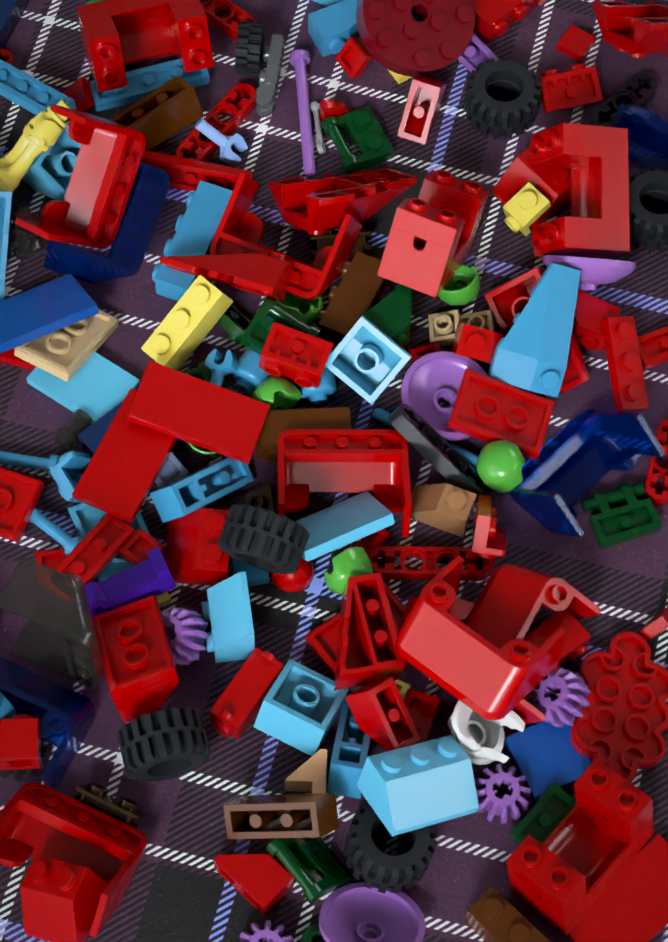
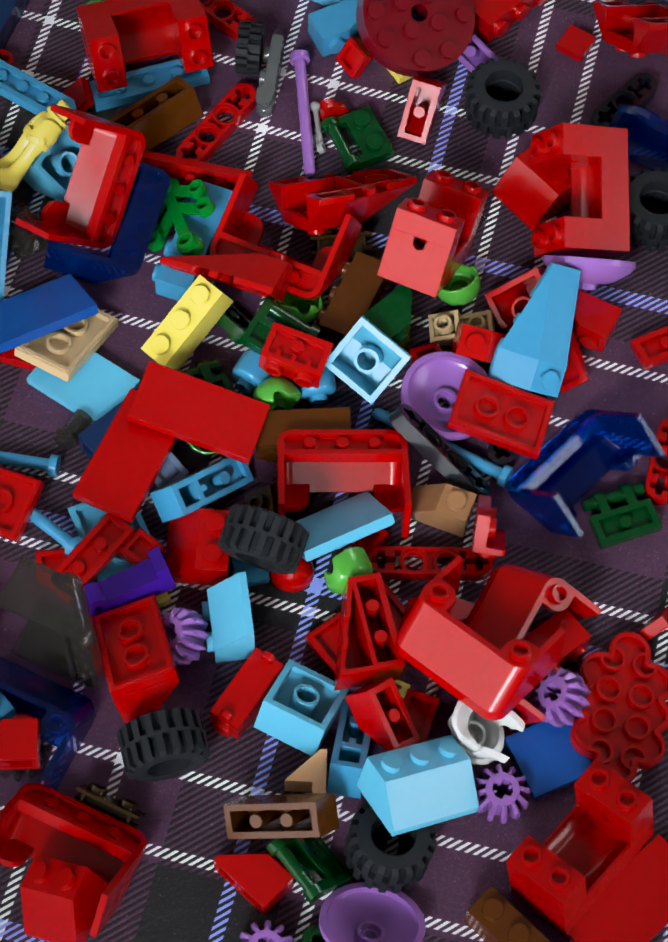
dark azure bracket [50,451,91,503] -> none
light blue bar [195,118,248,164] -> none
dark azure bar [204,348,238,387] -> none
bright green hair [476,440,526,493] -> none
light yellow bracket [503,182,551,236] -> none
dark green plate [508,782,576,845] -> none
red bracket [537,63,603,114] -> none
red plate [601,316,649,412] -> none
none -> green plant [137,178,216,256]

